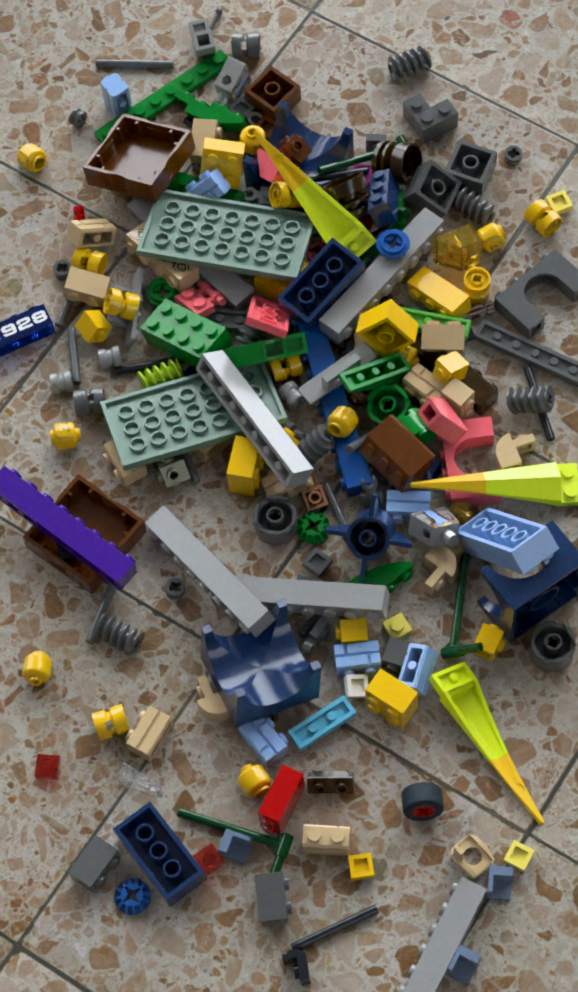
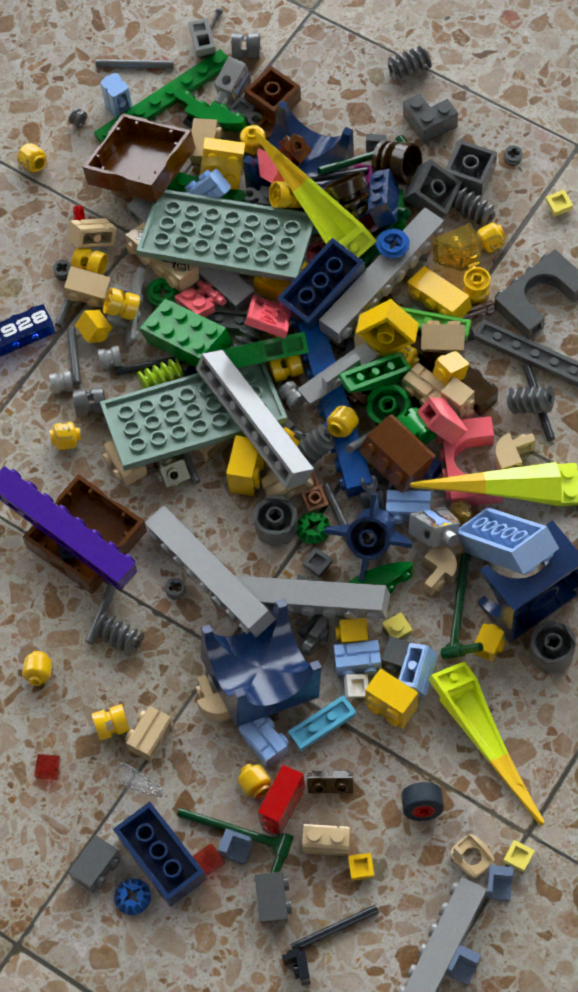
yellow wheel [524,199,563,238] -> none

